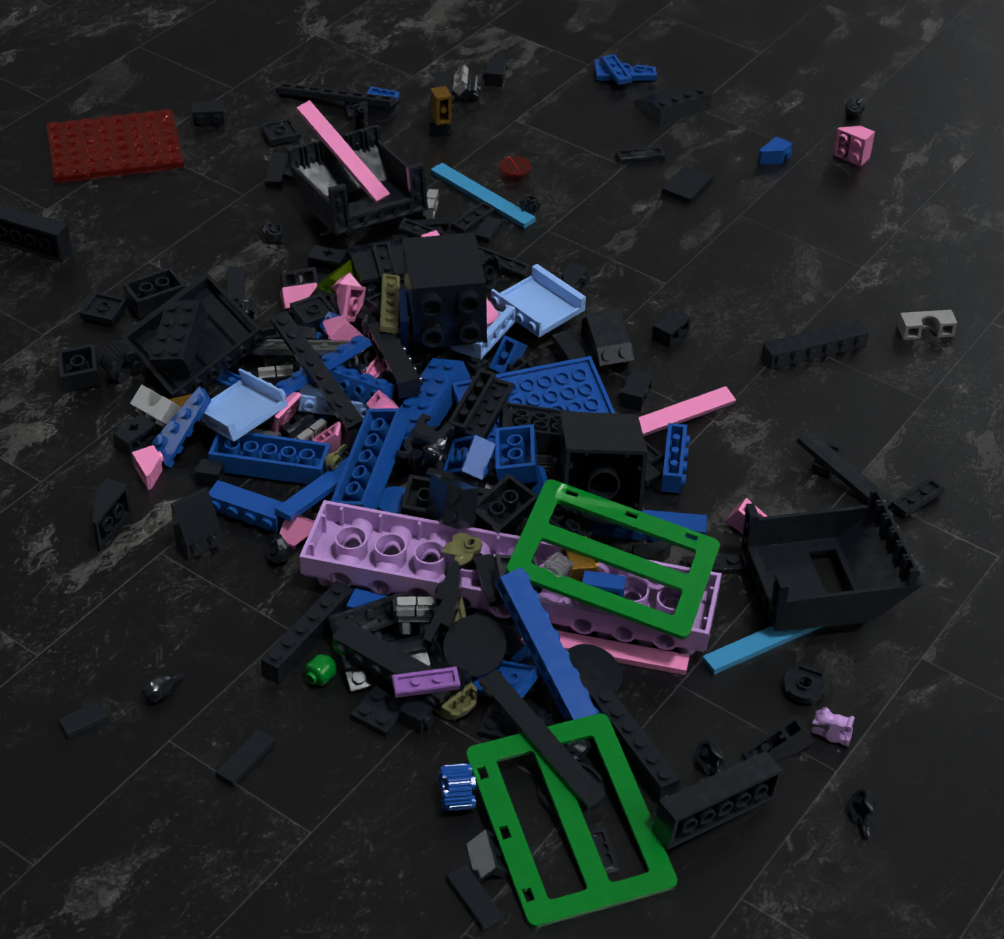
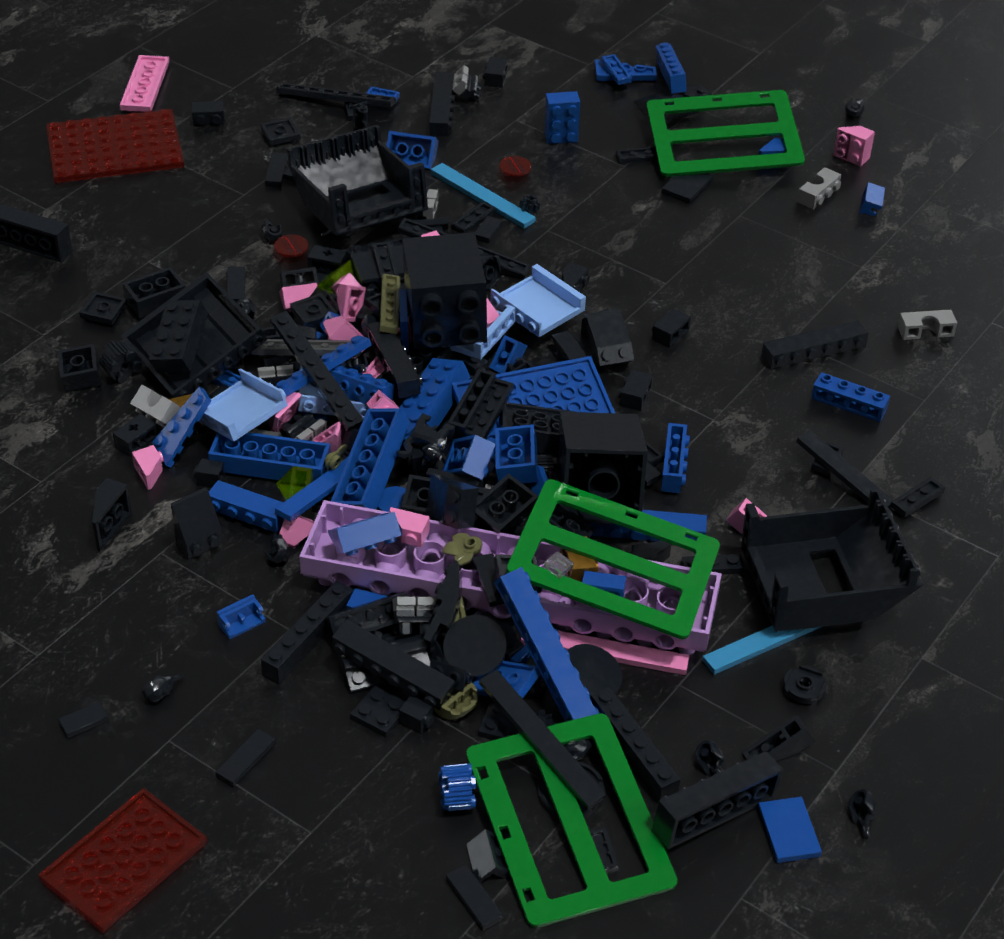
bright pink tile [296,100,390,204] -> none
green head [305,654,336,686] -> none
medium lavender tile [392,667,460,698] -> none
pearl gold brick [431,86,452,125] -> none
bright pink tile [639,386,736,436] -> none
lavender animal [811,707,855,746] -> none
none -> clear red plate [38,788,208,933]
none -> bright pink plate [120,55,169,113]
none -> blue hinge [217,594,266,639]
none -> clear red piece [274,235,308,257]
none -> clear neon green slope [276,466,313,500]
none -> blue slope [327,512,402,556]
none -> blue slope [387,131,439,169]
none -> bright pink slope [390,507,430,548]
none -> blue brick [544,91,580,144]
none -> green door [647,90,805,177]
none -> blue brick [656,43,687,94]
none -> blue tile [758,797,822,863]
none -> light grey arch [797,167,841,210]
none -> blue brick [811,372,890,422]
none -> hinge [860,182,885,216]

